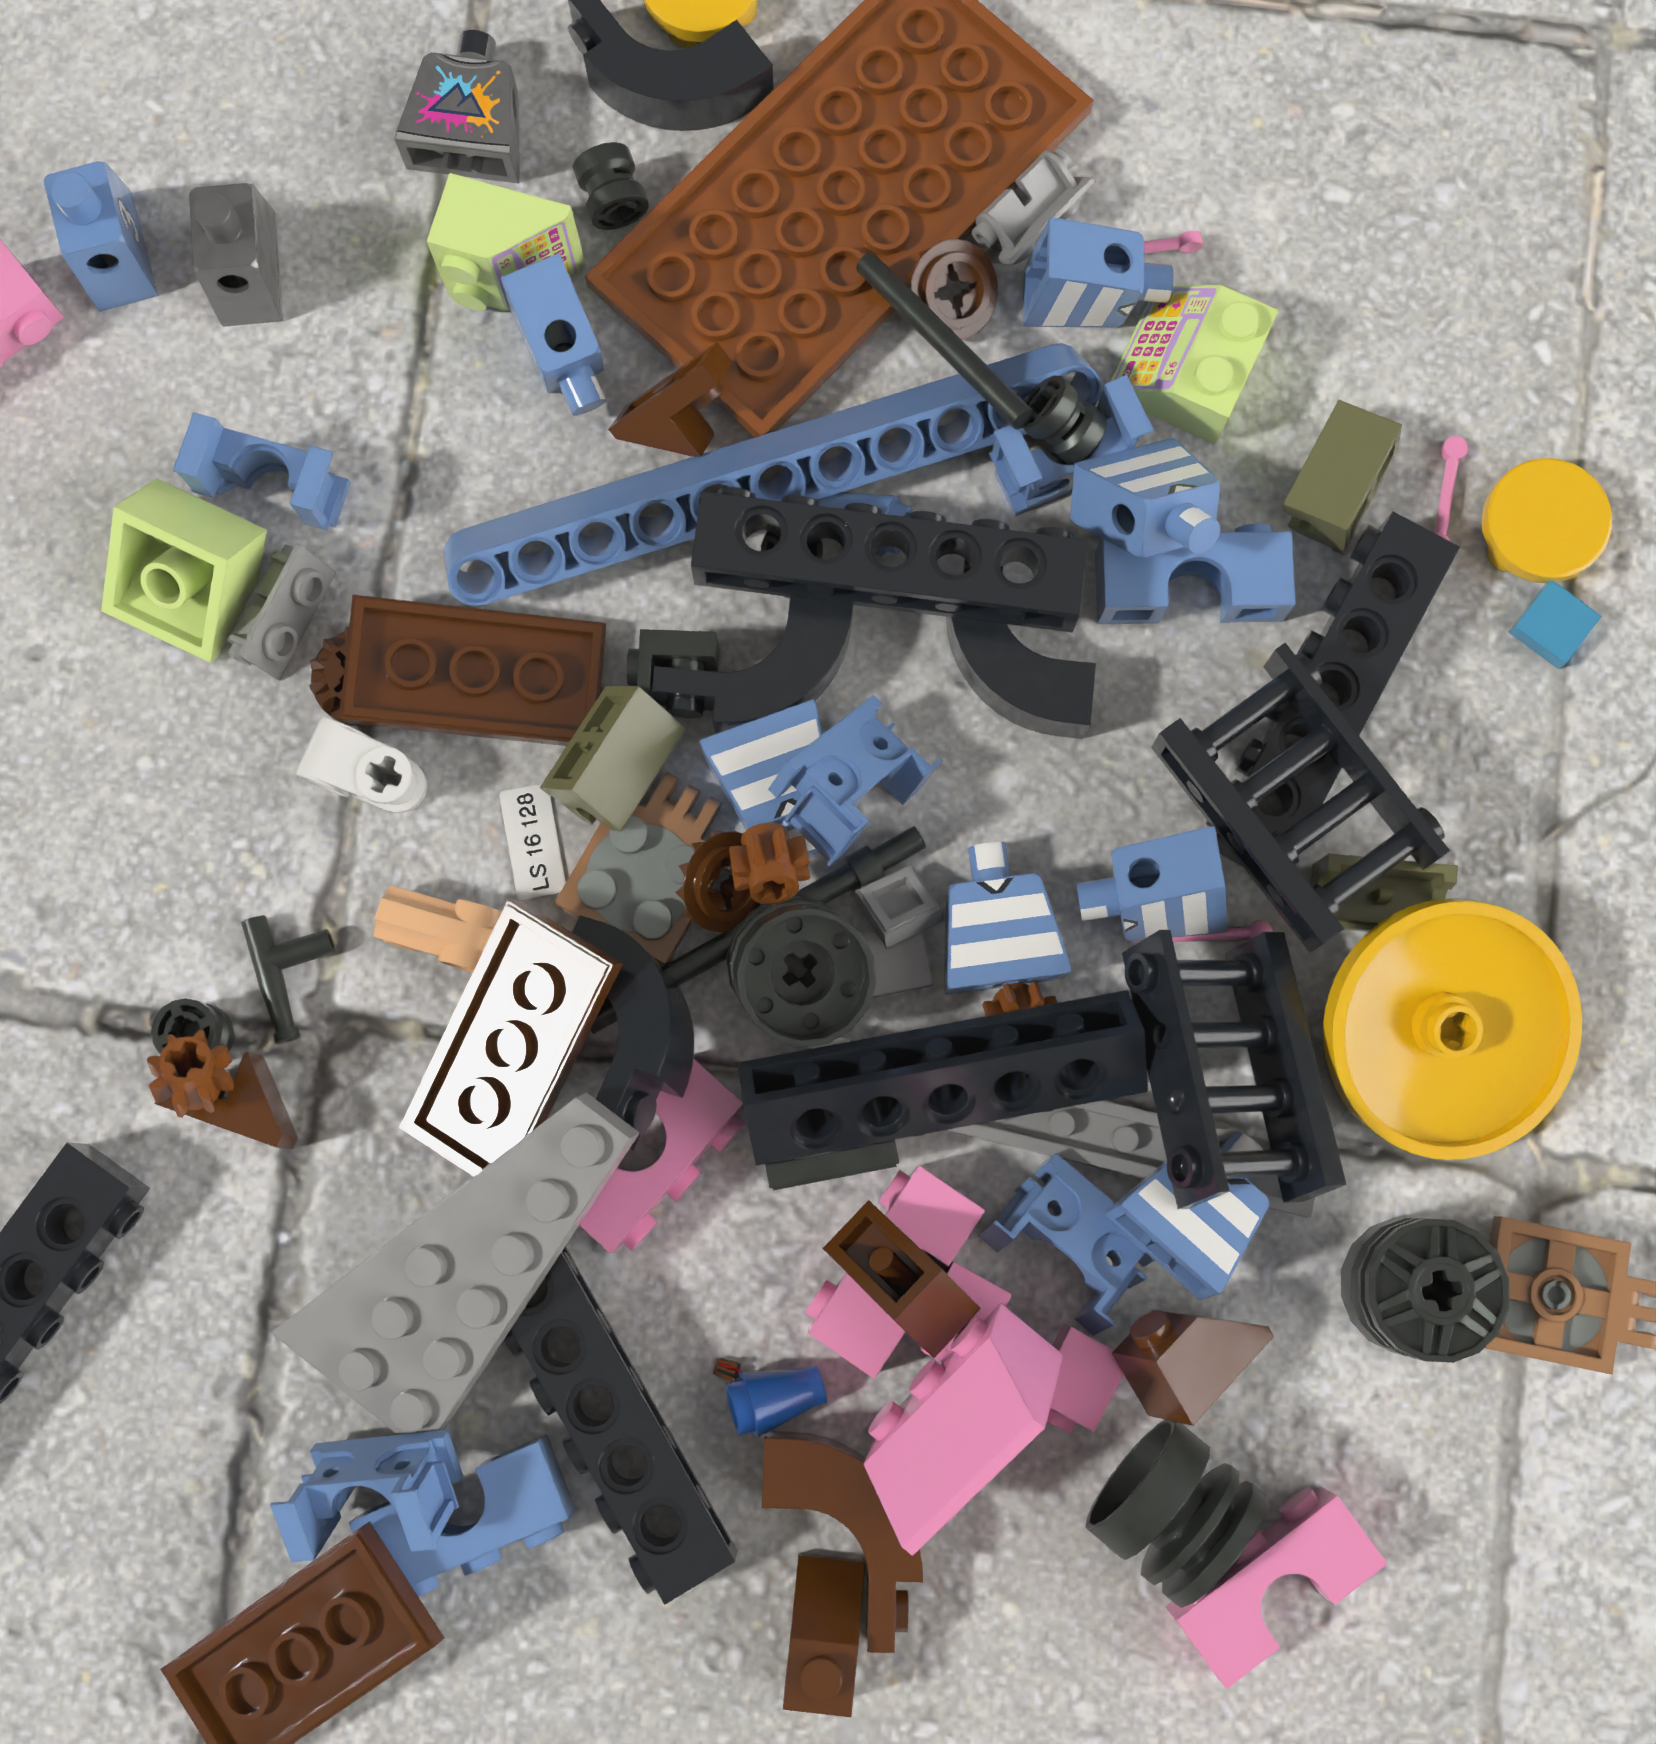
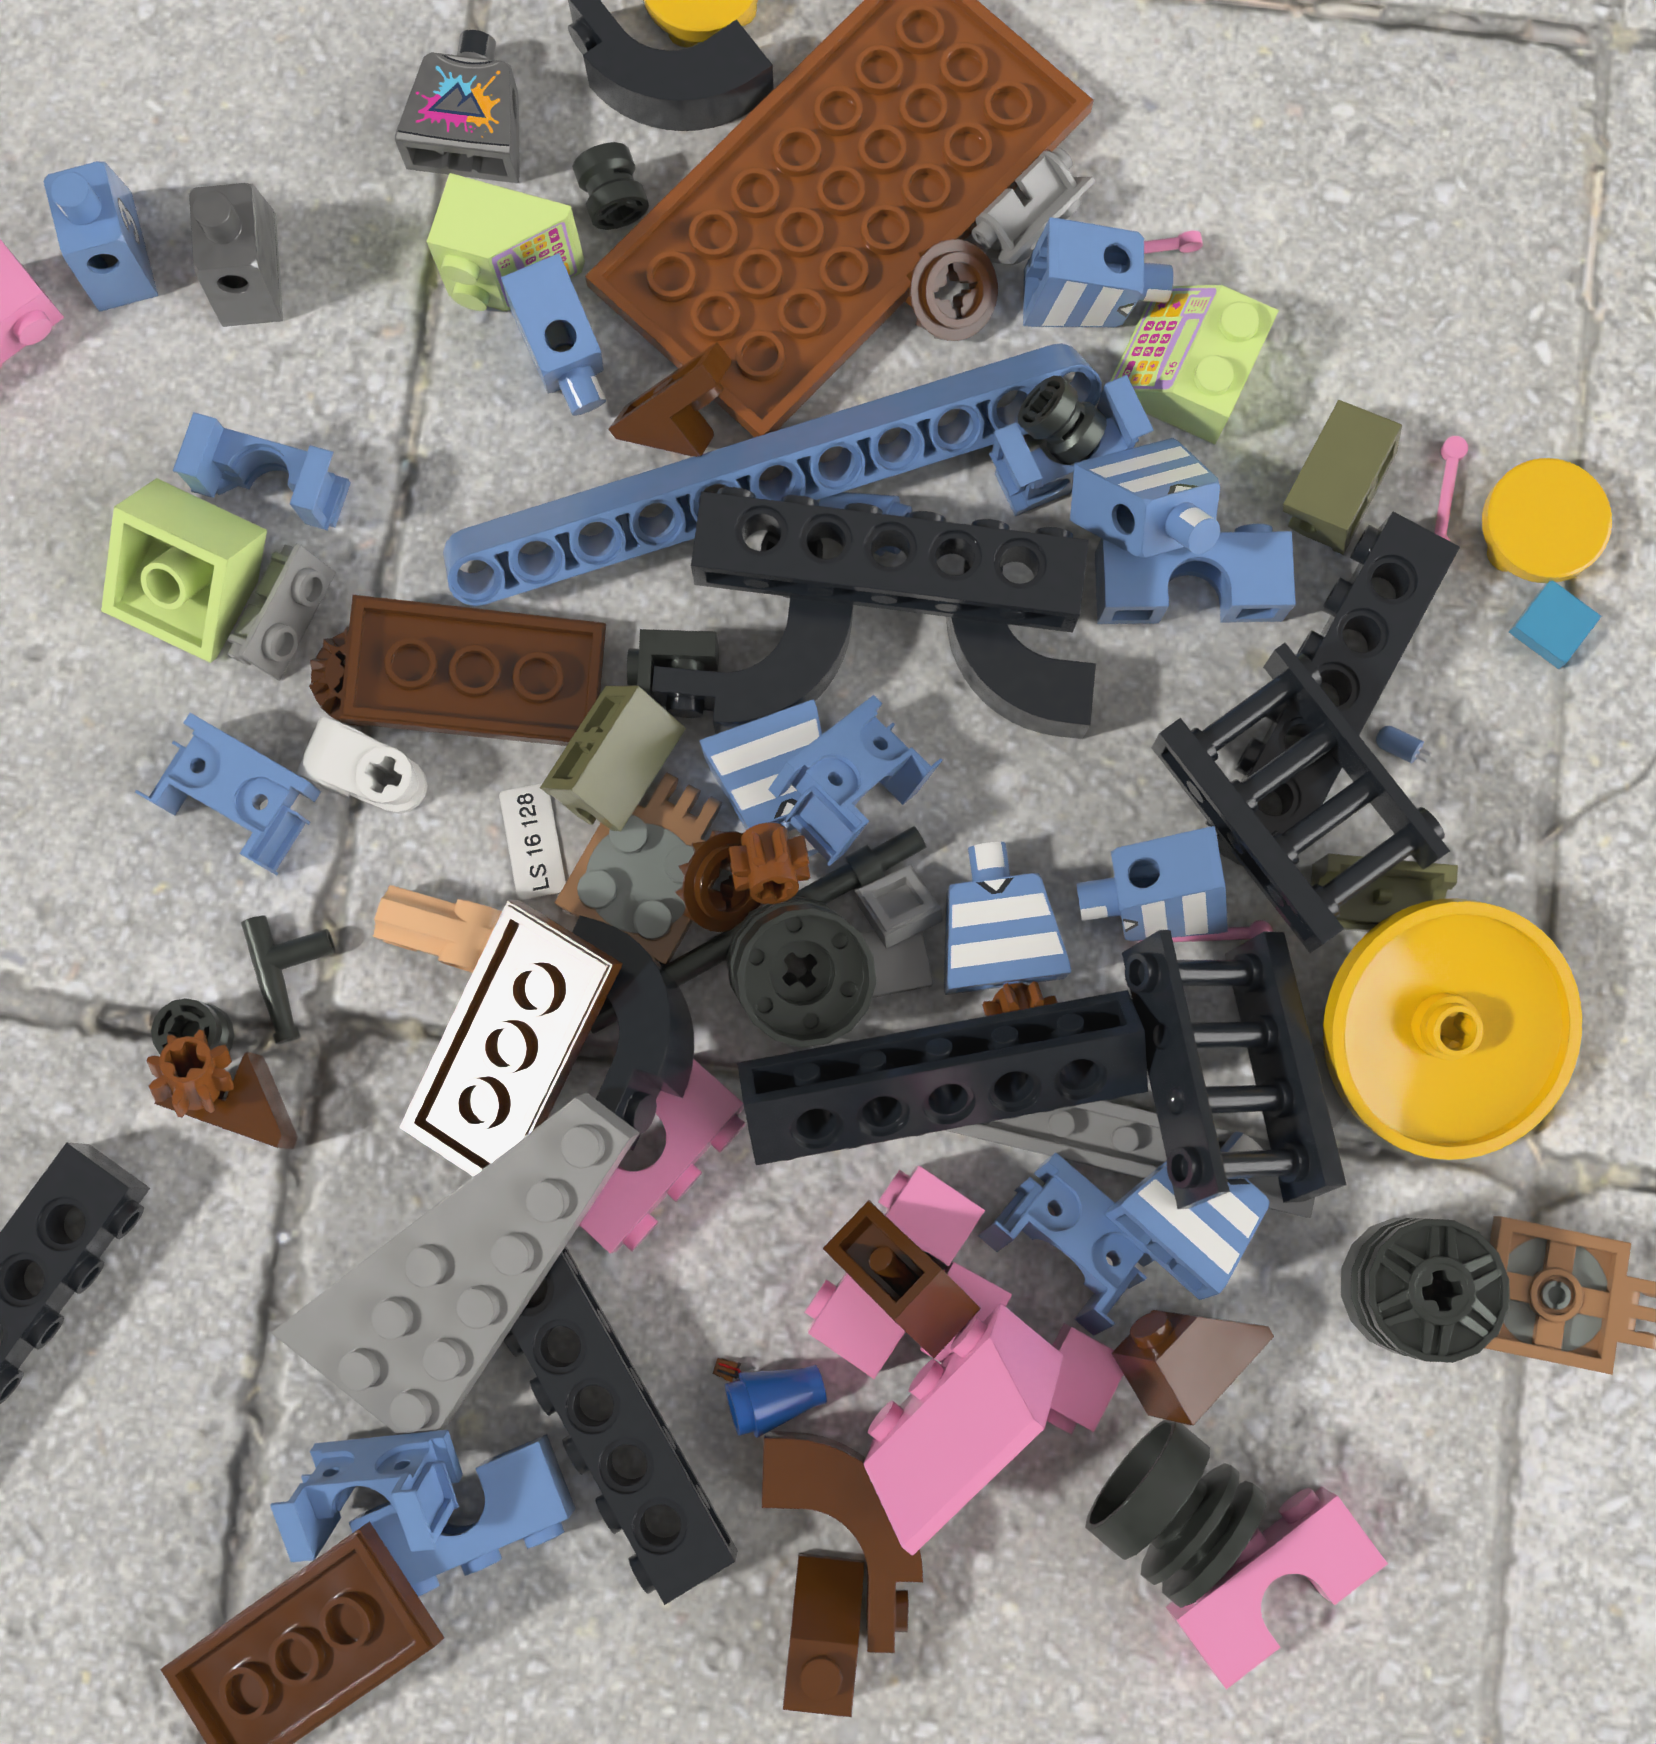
pearl dark grey tile [765,1140,899,1191] -> none
pearl dark grey bar [856,252,1033,430] -> none
none -> medium blue piece [135,713,321,876]
none -> medium blue piece [1376,726,1432,764]

